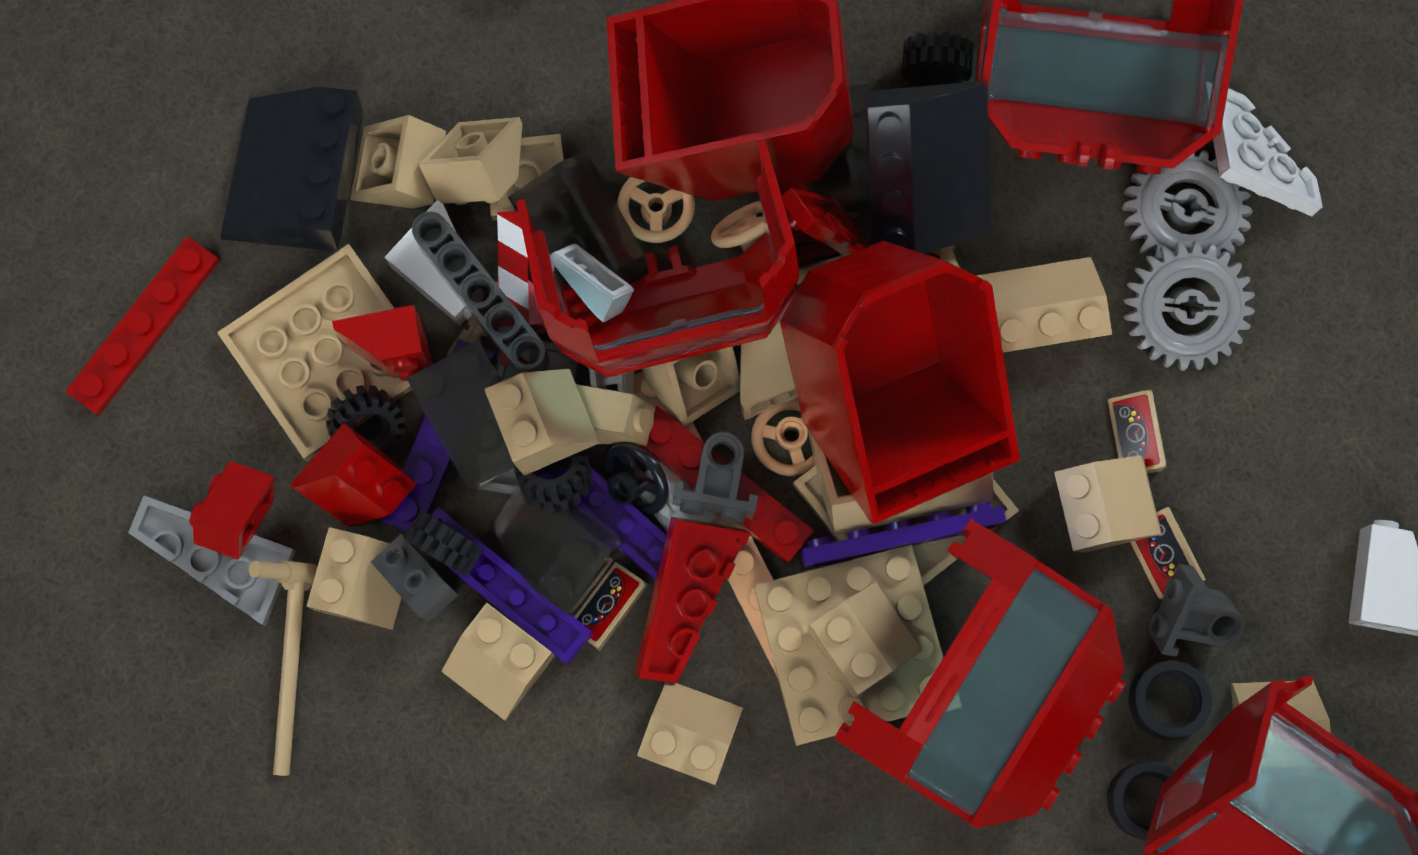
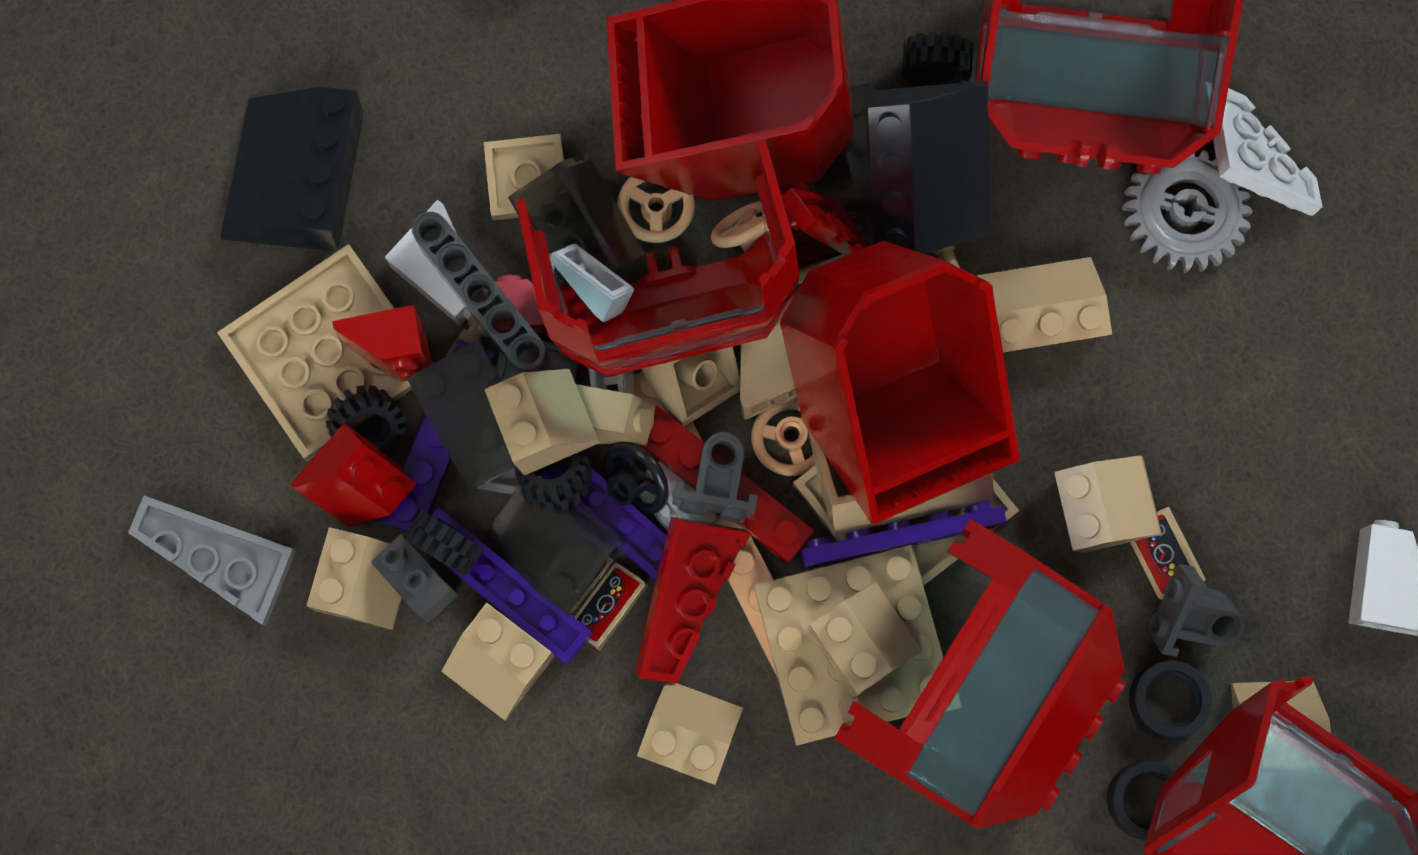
red plate [65,236,220,416] -> none
red brick [189,461,275,560] -> none
tan bar [248,561,317,776] -> none
tan slope [350,115,446,209] -> none
tan slope [419,117,522,205] -> none
sticker [497,211,530,366] -> none
slope [1107,390,1166,473] -> none
light grey gear [1123,240,1255,371] -> none

